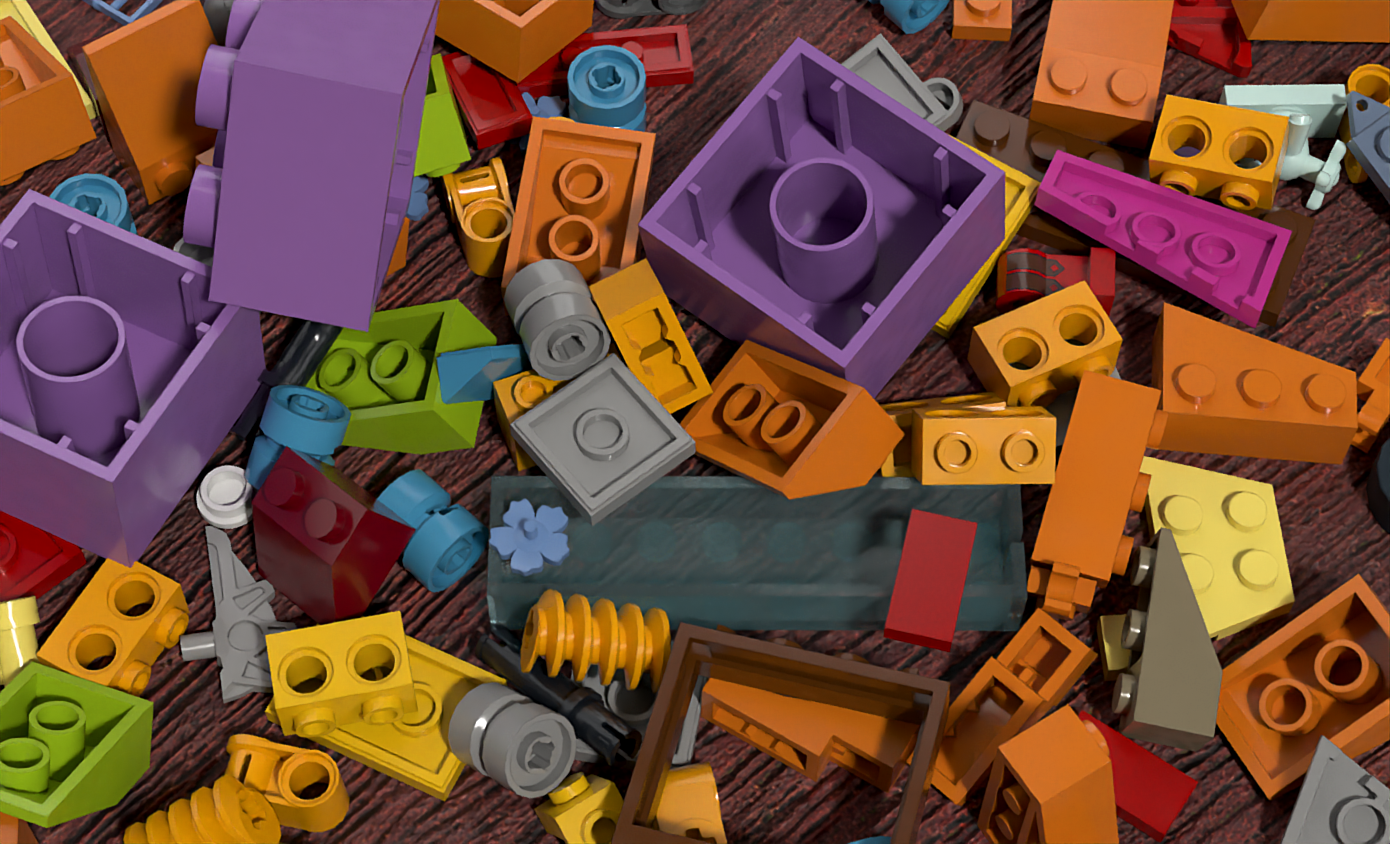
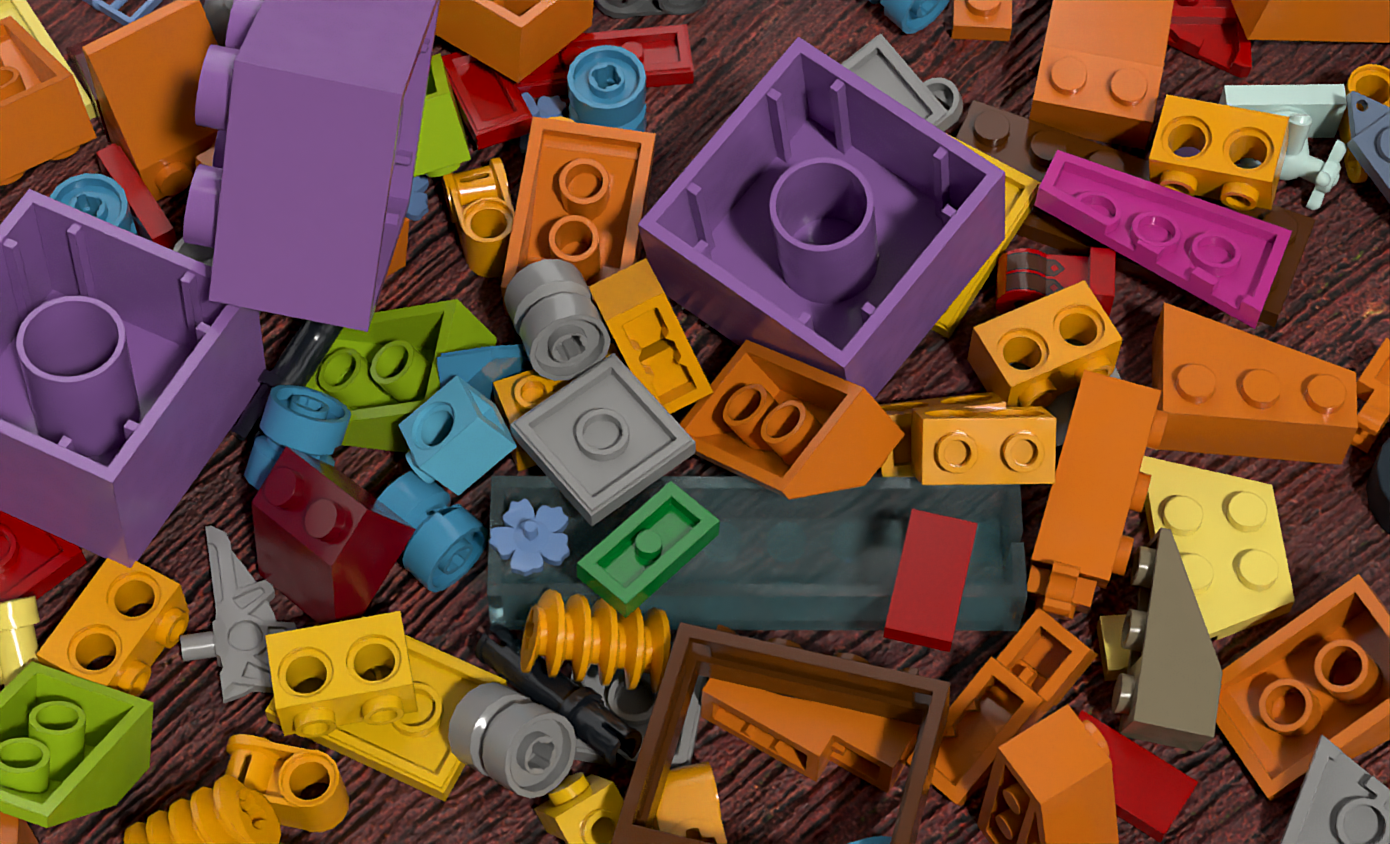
white plate [196,465,258,529] -> none
none -> red tile [96,143,177,250]
none -> medium azure brick [399,375,517,496]
none -> green plate [577,481,720,618]

